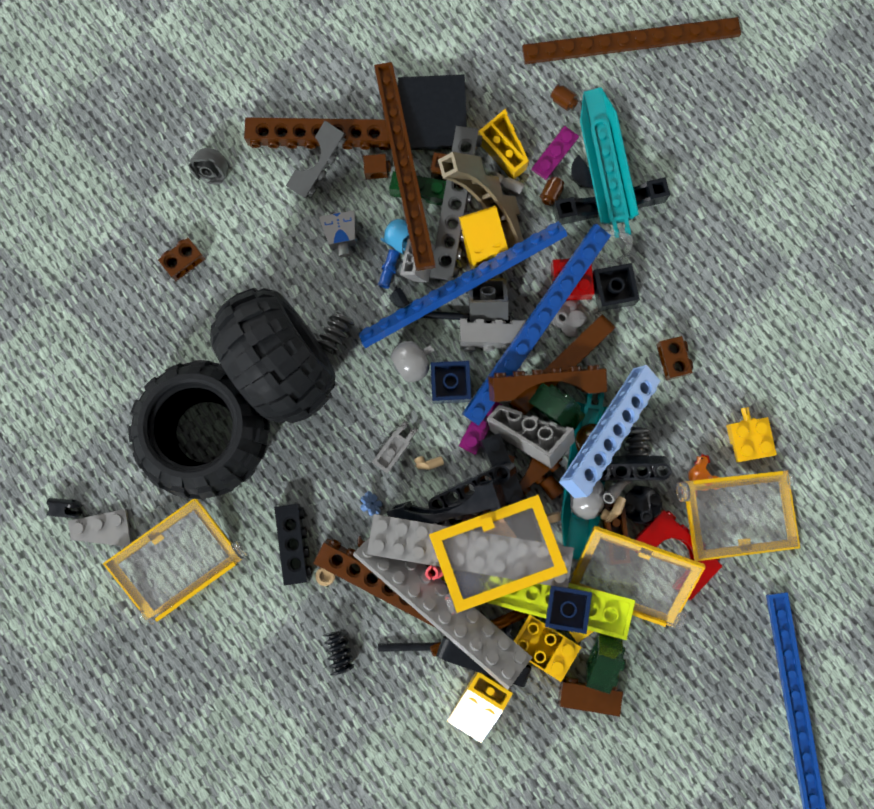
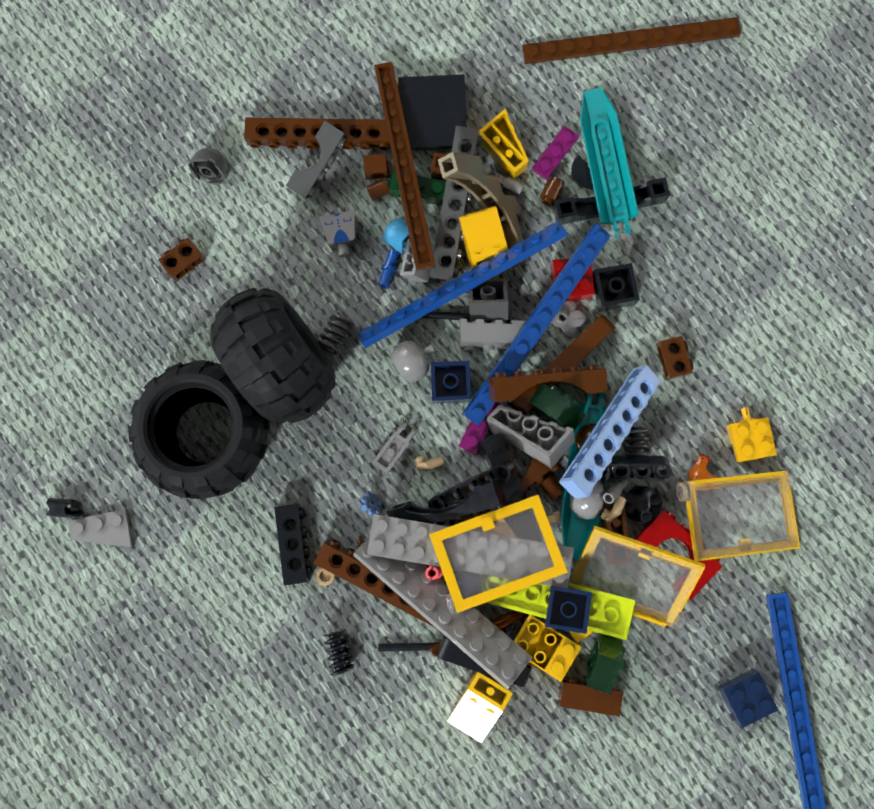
clear door [103,499,248,625] -> none
black tile [389,288,409,307] -> none
reddish brown brick [550,84,579,111] -> none
none -> reddish brown piece [366,179,390,201]
none -> dark blue brick [717,669,778,728]

